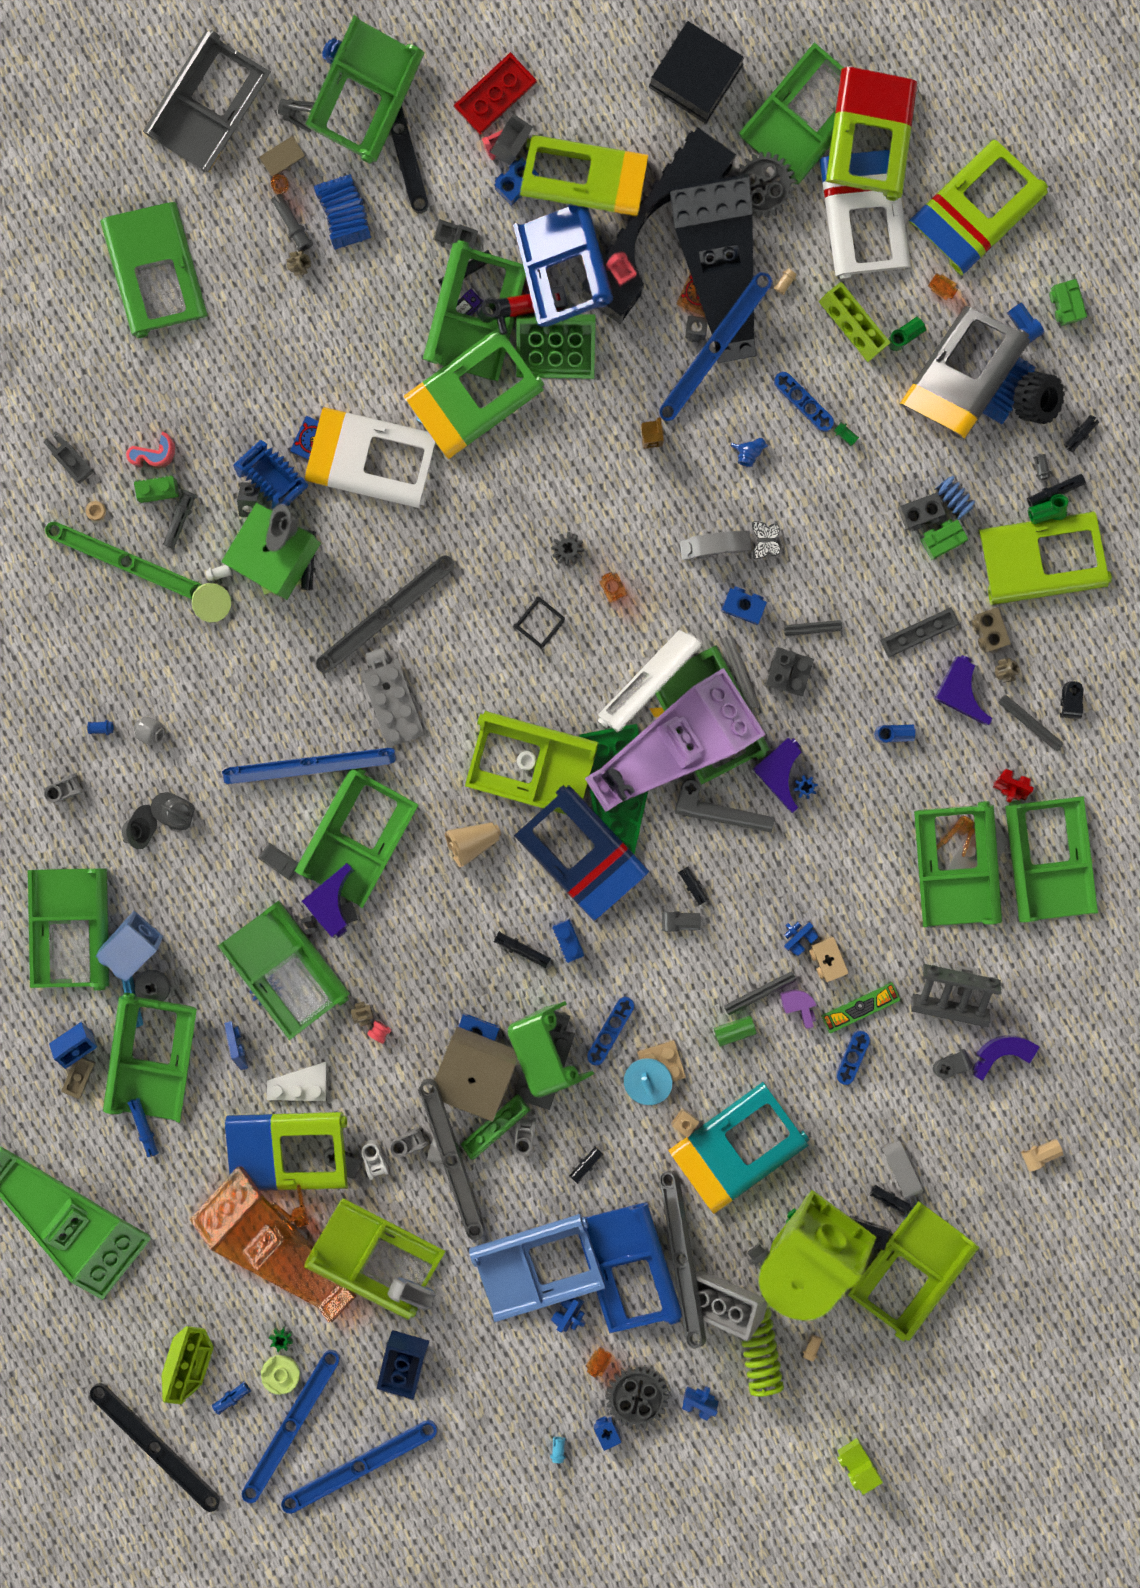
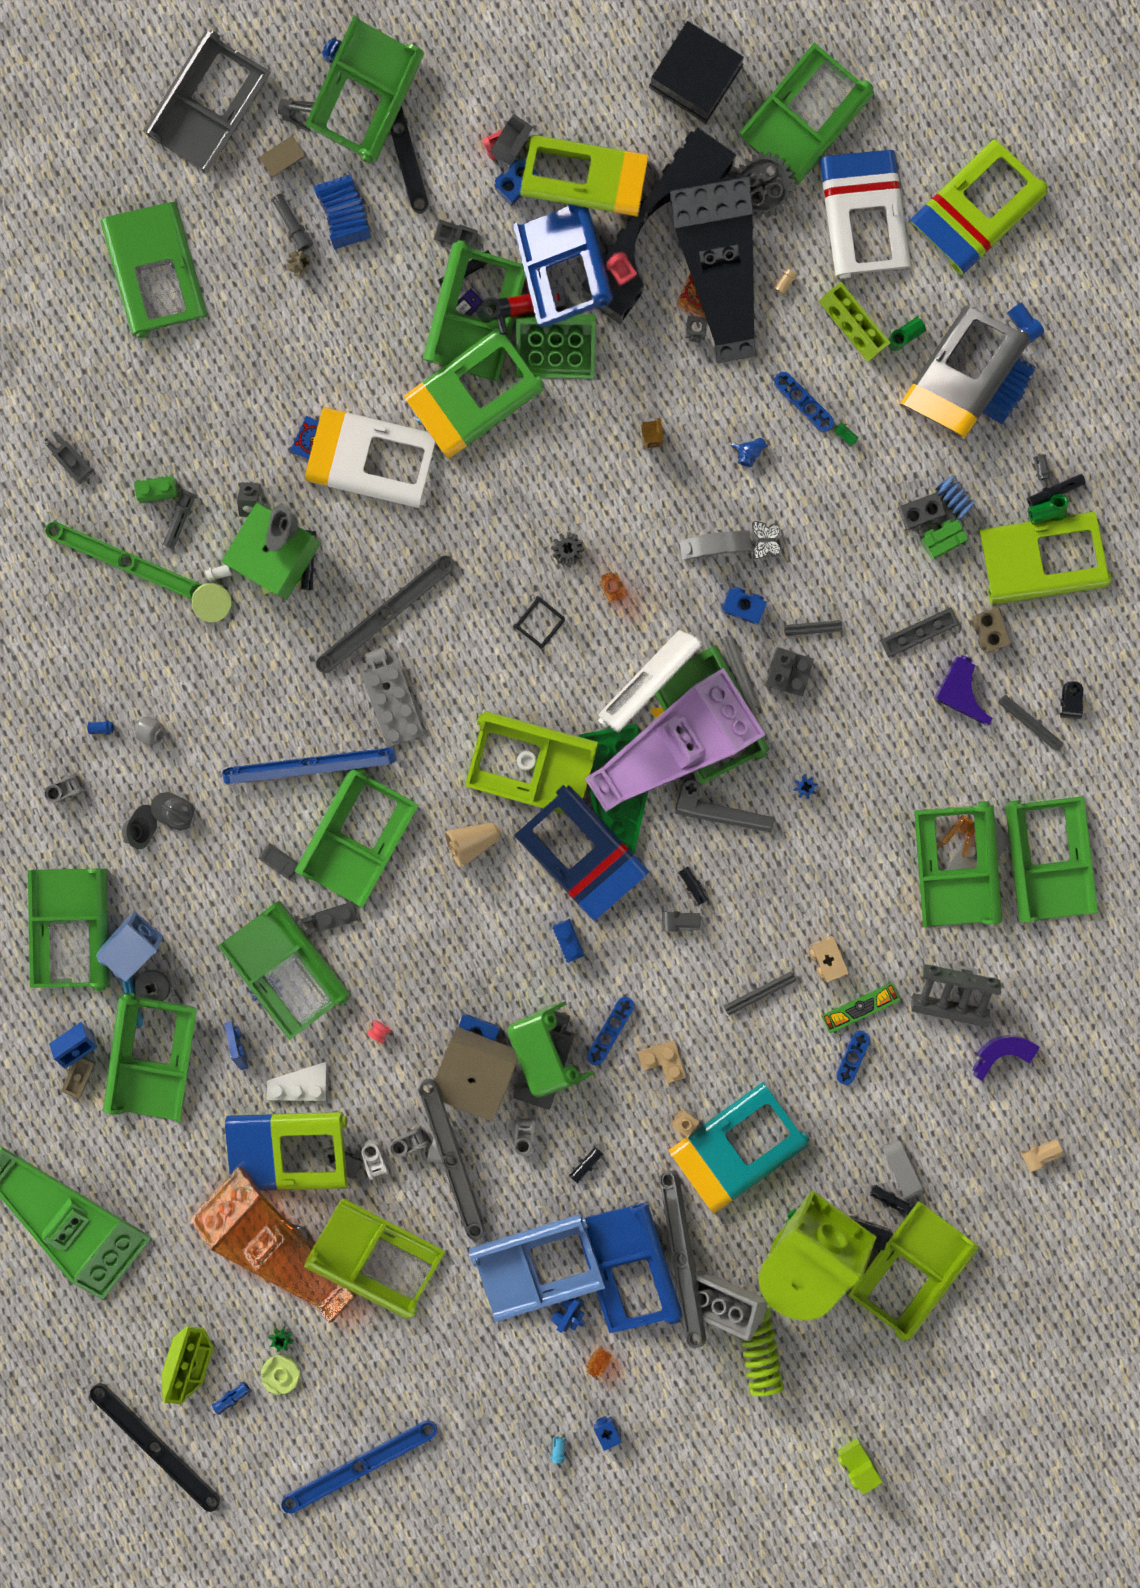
tan tile [86,501,106,521] -> none
coral animal [126,431,175,469] -> none
blue pin [128,1098,159,1157] -> none
blue piece [233,440,308,509] -> none
blue beam [242,1350,340,1503] -> none
clear orange bush [271,174,289,194] -> none
clear orange plant [272,1185,309,1227] -> none
dark purple arch [302,863,354,938] -> none
dark tan gear [351,1002,374,1027] -> none
dark blue slope [376,1330,429,1400] -> none
light grey animal [388,1277,436,1310] -> none
red tile [453,52,537,135] -> none
bright green tile [460,1094,530,1160] -> none
black pin [493,931,551,969] -> none
black plate [601,767,635,801] -> none
dark grey gear [606,1364,669,1430] -> none
medium azure shield [624,1058,673,1105] -> none
blue beam [659,272,772,421] -> none
blue hips [682,1386,719,1421] -> none
bright green brick [713,1016,757,1047] -> none
dark grey piece [747,1244,768,1265] -> none
dark purple arch [752,738,802,813] -> none
medium lavender brick [780,989,816,1029] -> none
blue hips [784,922,819,956] -> none
tan pin [803,1334,823,1361] -> none
piece [826,67,918,201] -> none
blue piece [874,724,915,743] -> none
clear orange brick [928,273,958,300] -> none
dark grey piece [933,1049,973,1079] -> none
red hips [993,769,1034,803] -> none
dark tan gear [995,658,1020,683] -> none
black tyre [1013,371,1065,424] -> none
bright green brick [1049,279,1087,326] -> none
black pin [1064,415,1099,452] -> none

